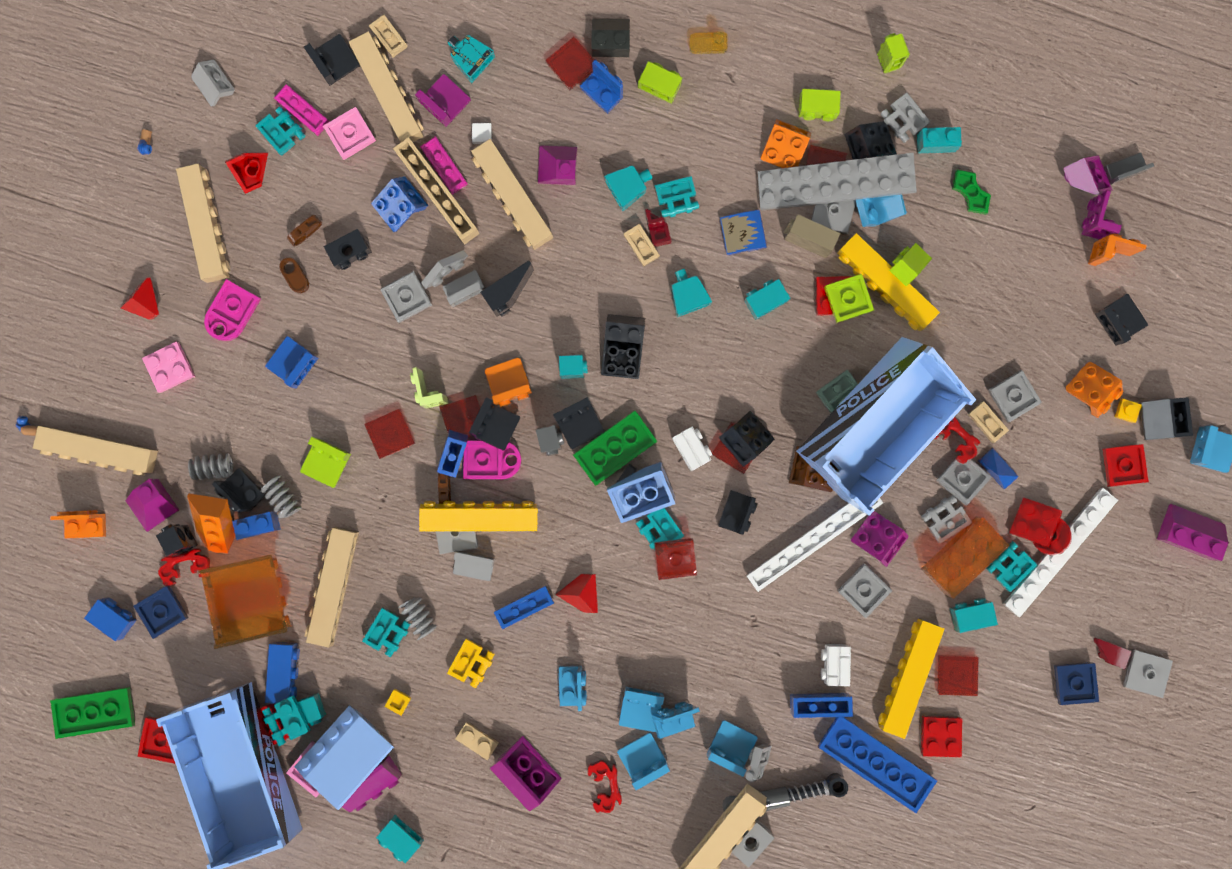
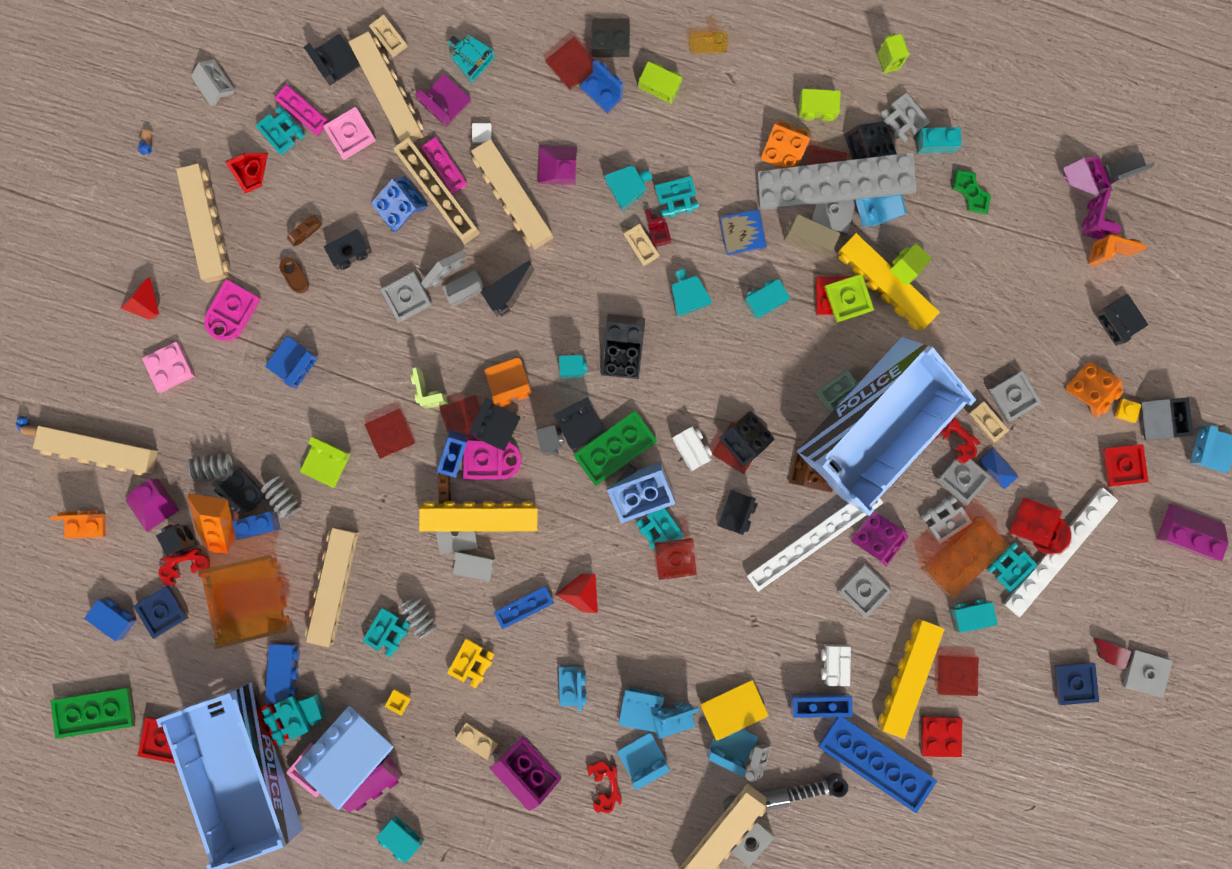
none -> yellow tile [700,680,769,741]

